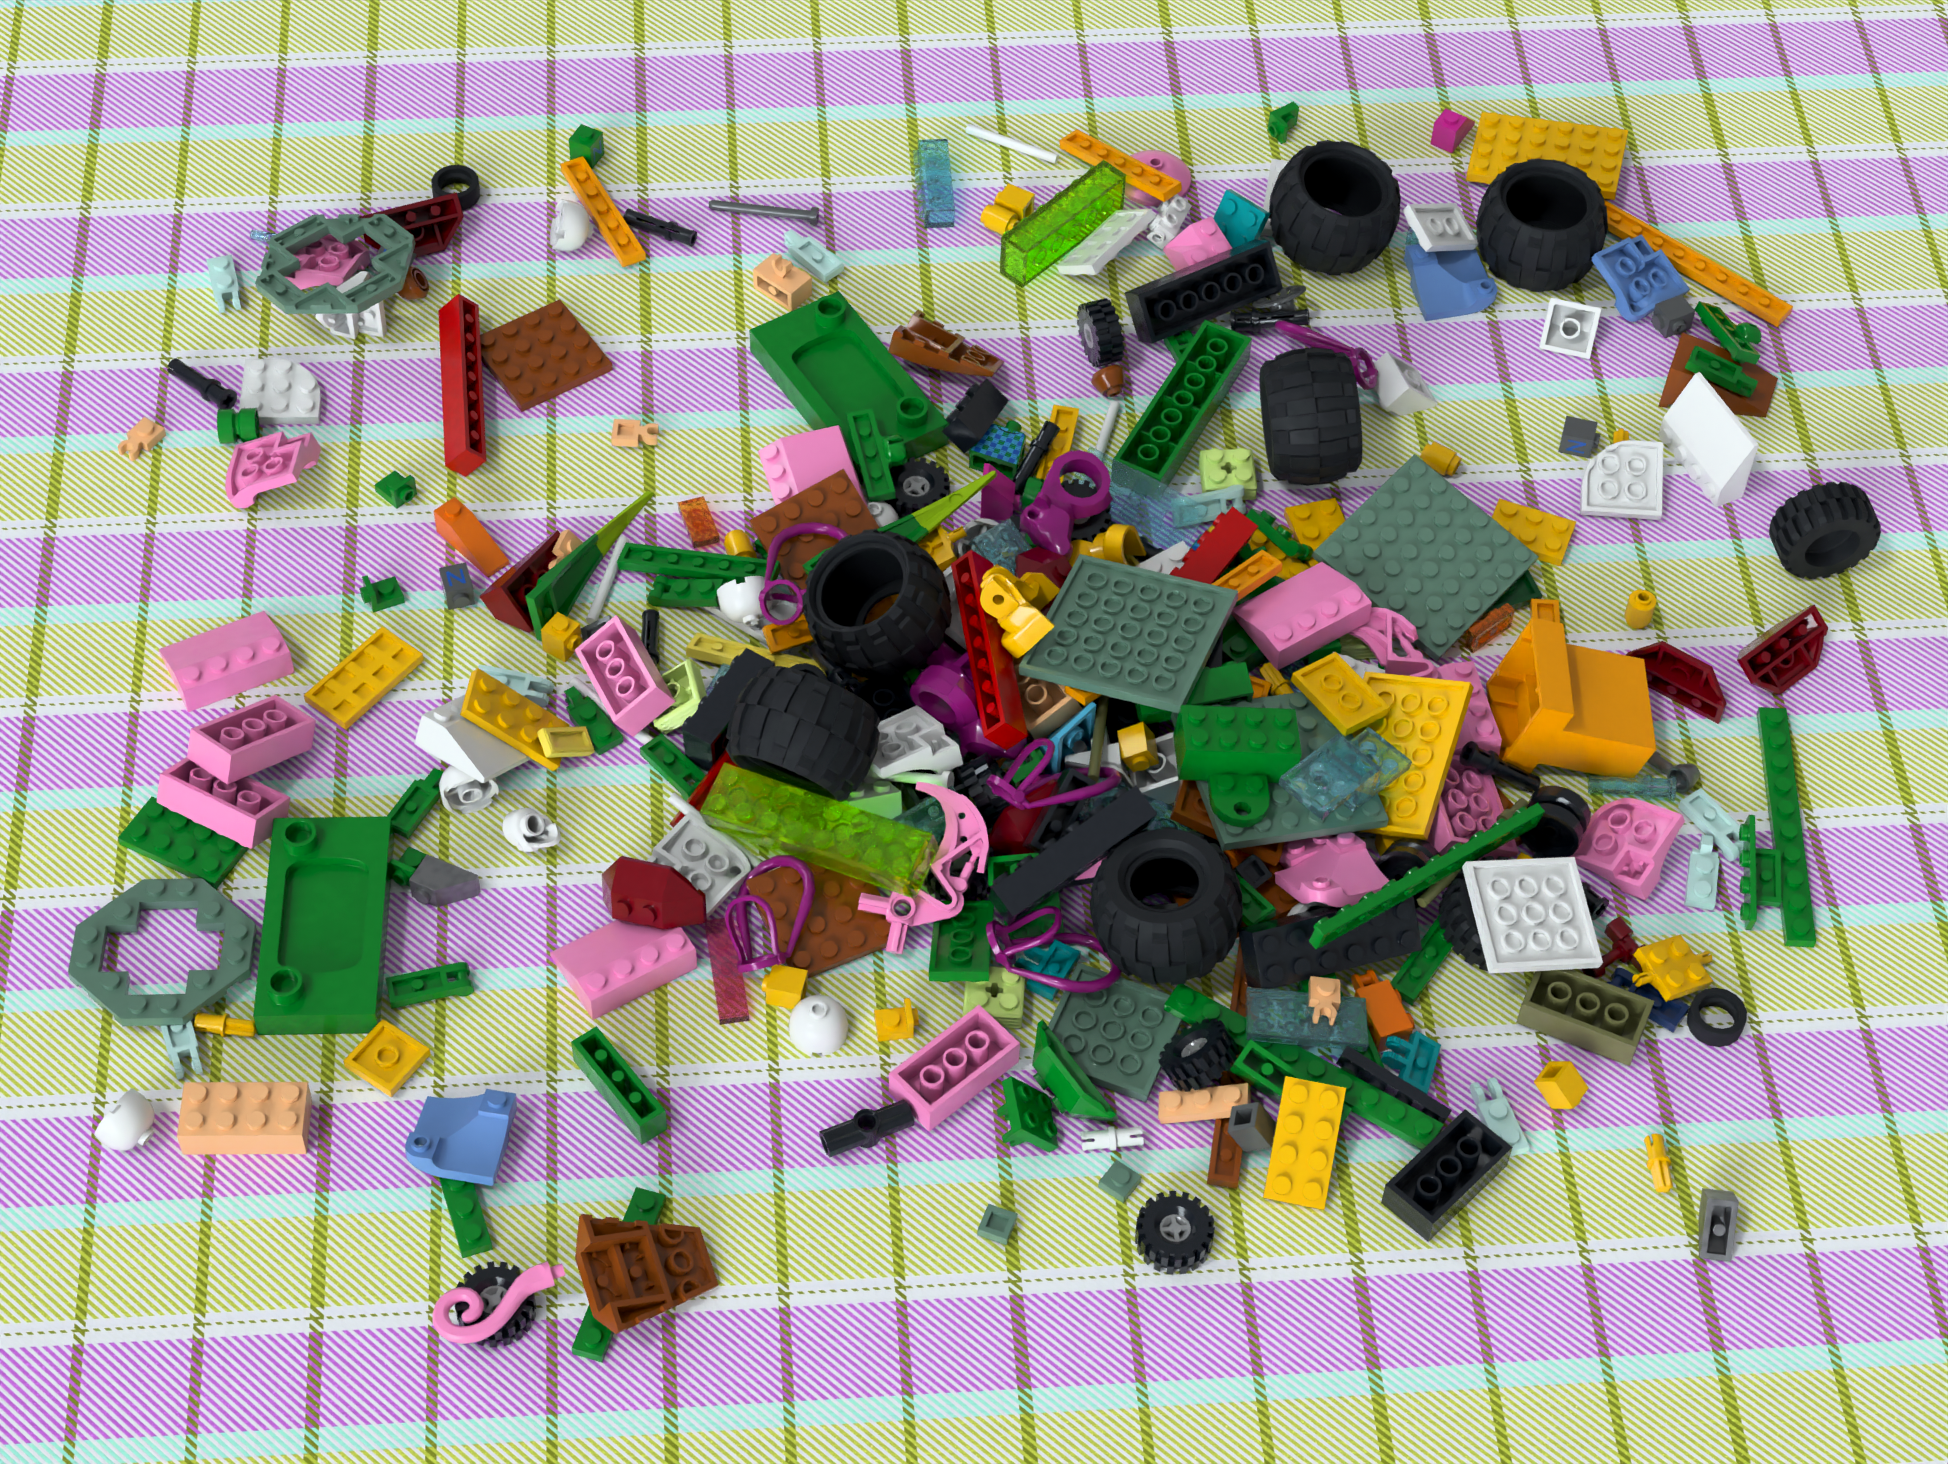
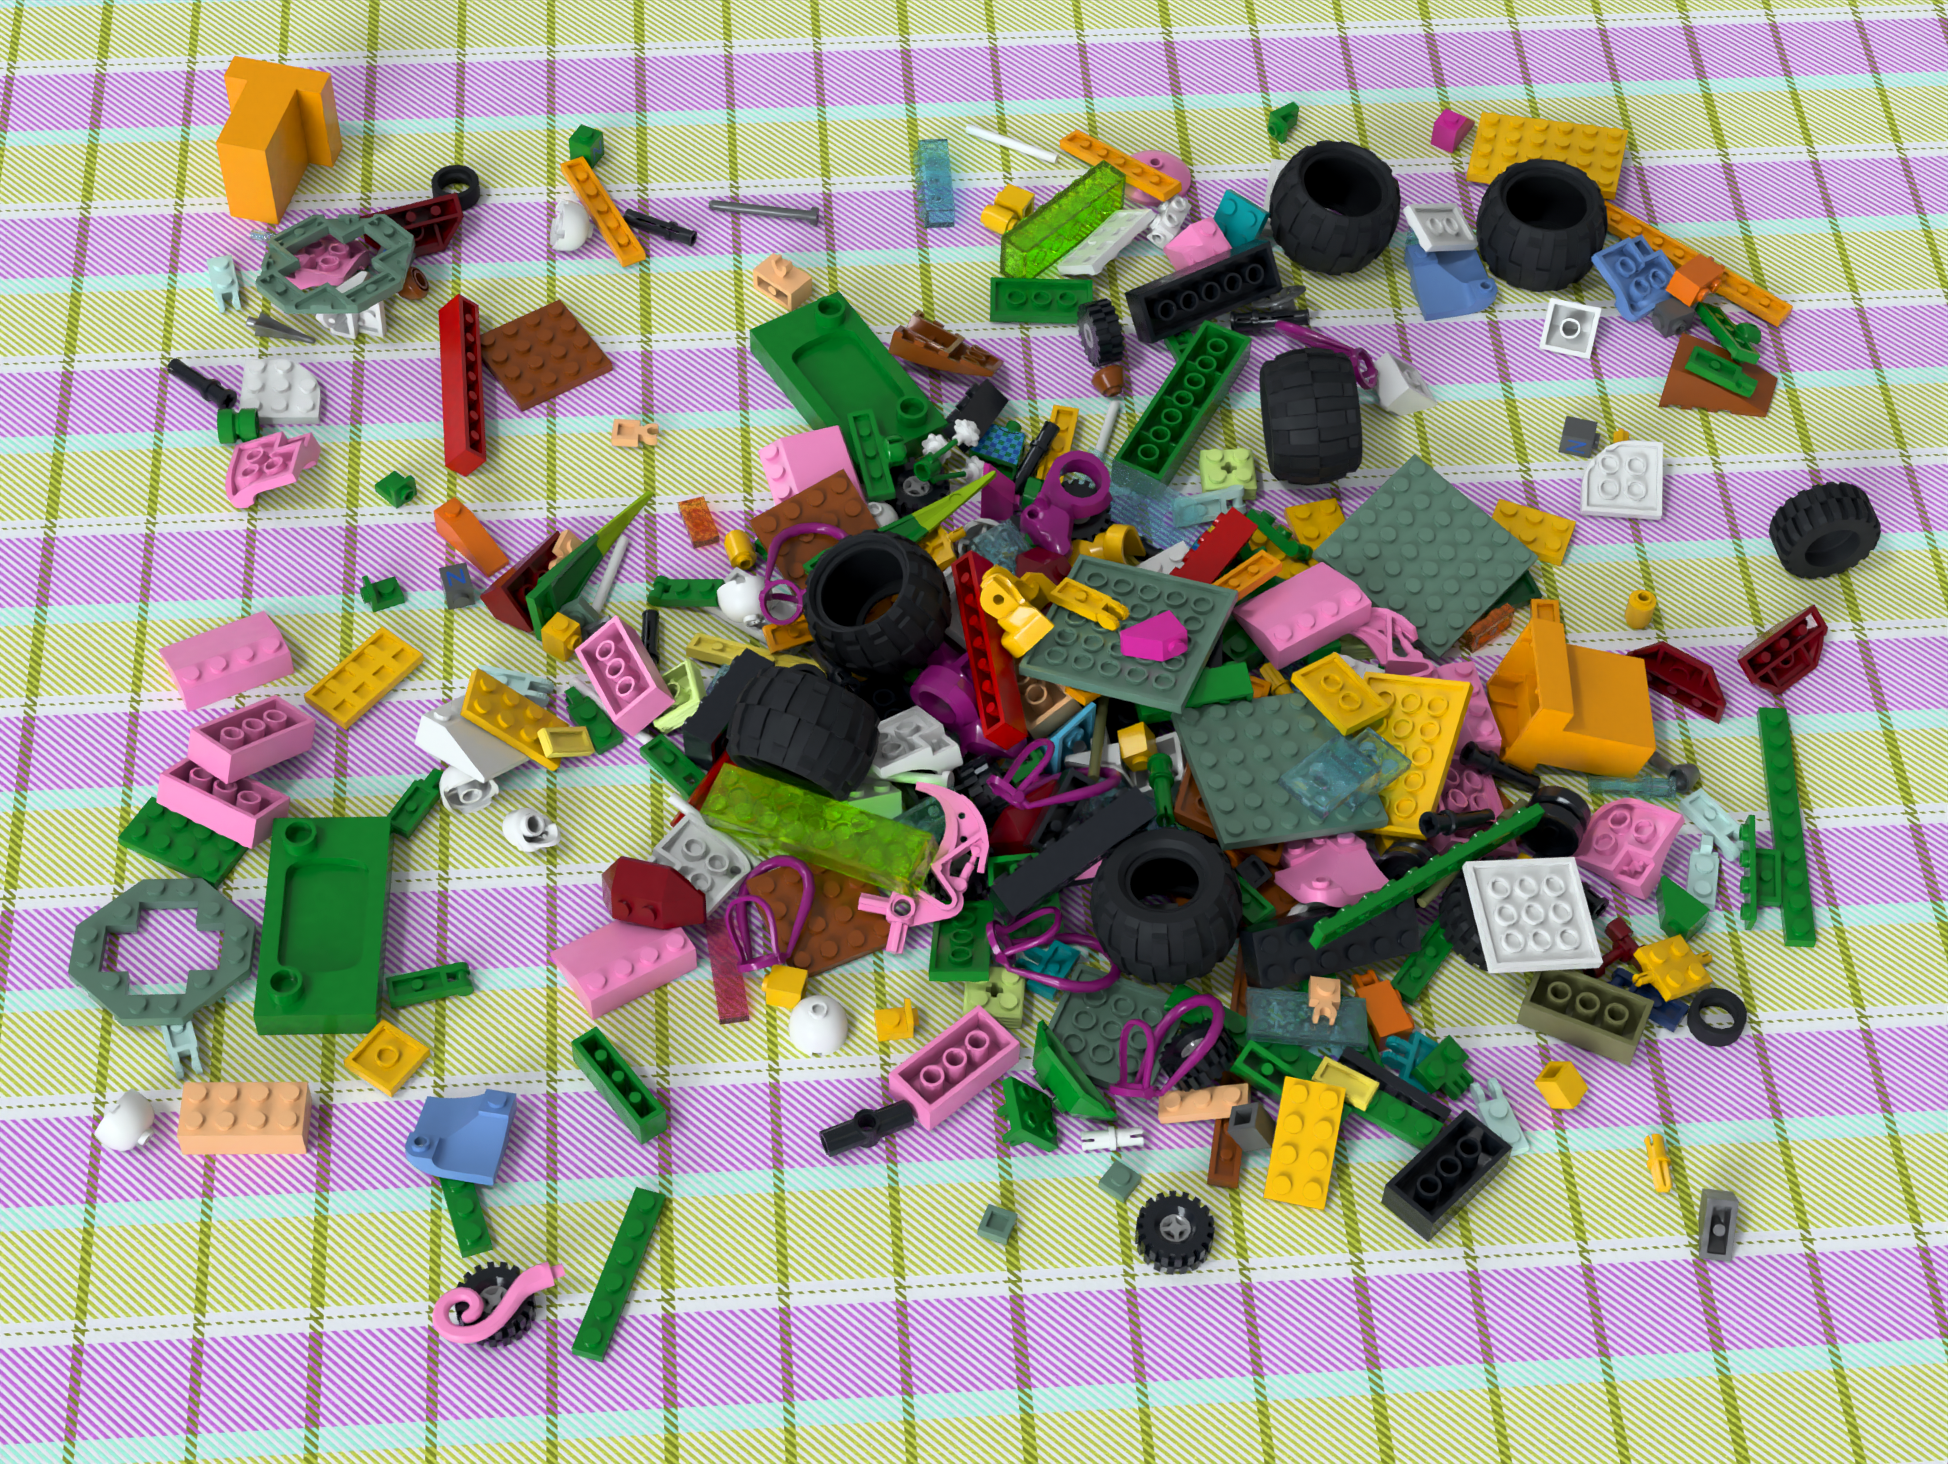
light nougat plate [118,417,166,461] -> none
yellow axle [194,1012,256,1037] -> none
green bracket [388,847,427,887] -> none
flat silver slope [409,854,481,907] -> none
dark orange wedge [575,1214,718,1334] -> none
green plate [617,542,781,584] -> none
light aqua hinge [784,229,844,283] -> none
green brick [1173,705,1302,828] -> none
yellow brick [1420,441,1462,477] -> none
white slope [1659,372,1759,507] -> none
none -> light orange piece [216,56,343,225]
none -> flat silver piece [246,312,316,344]
none -> sand green plate [559,596,599,629]
none -> white plant [913,419,985,484]
none -> green plate [990,277,1093,324]
none -> yellow hinge [1049,577,1130,631]
none -> magenta animal [1109,994,1225,1100]
none -> dark pink slope [1120,610,1188,662]
none -> green pin [1147,753,1175,827]
none -> light yellow tile [1311,1056,1380,1111]
none -> green hinge [1411,1035,1474,1100]
none -> black pin [1419,808,1495,838]
none -> green slope [1655,875,1710,943]
none -> orange brick [1665,253,1725,307]

